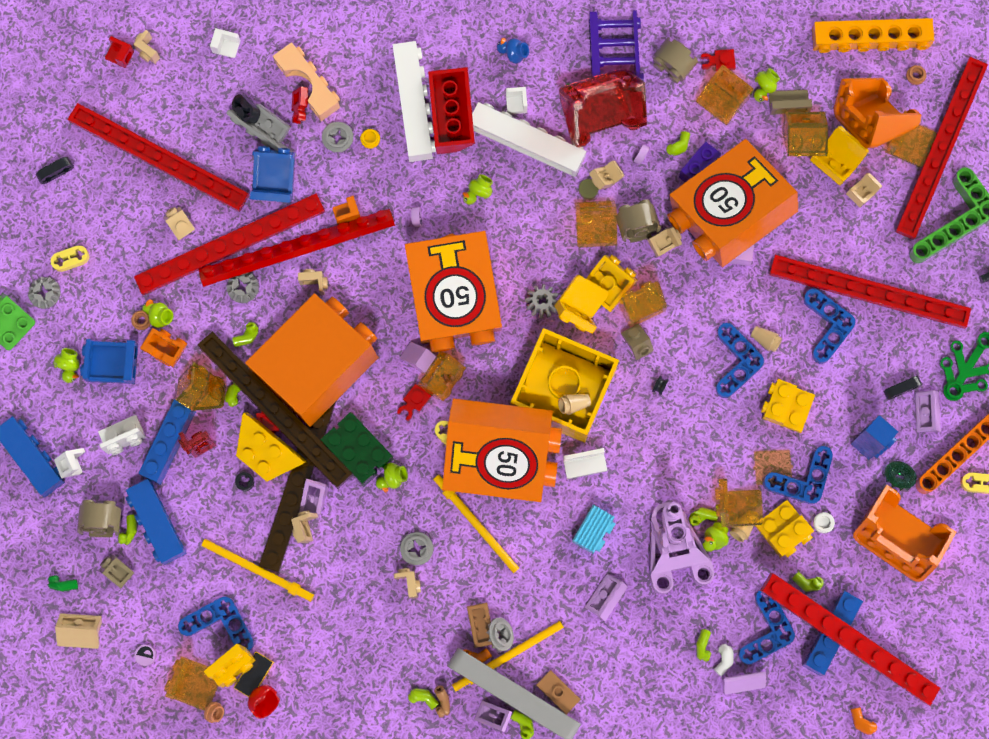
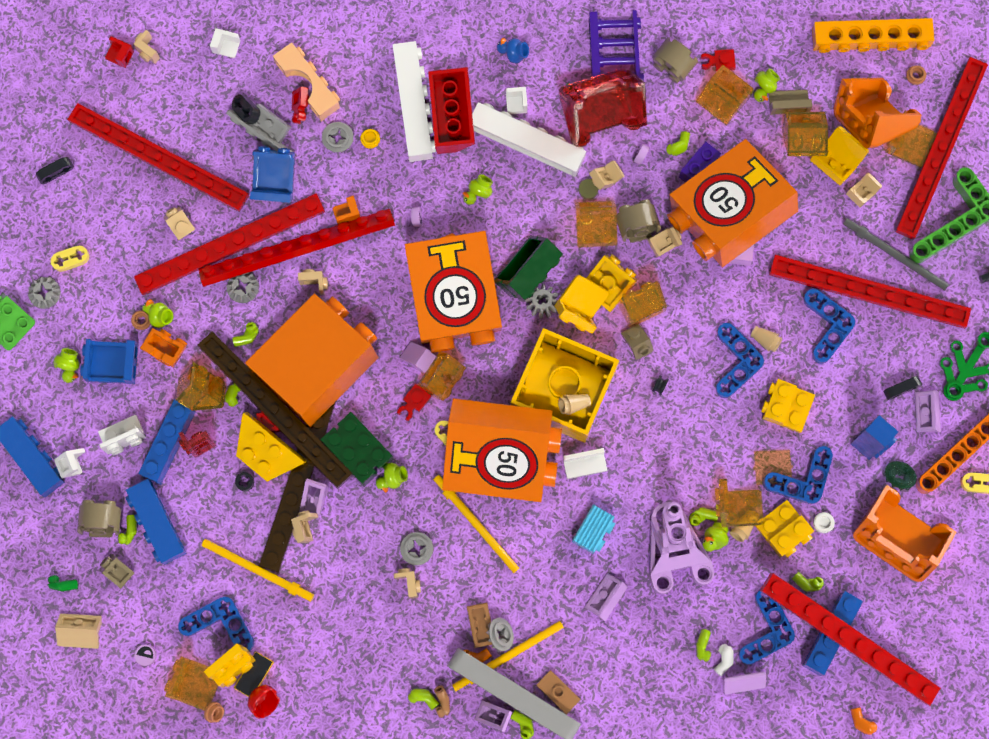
none -> dark green piece [494,235,563,300]
none -> dark grey bar [843,218,949,291]

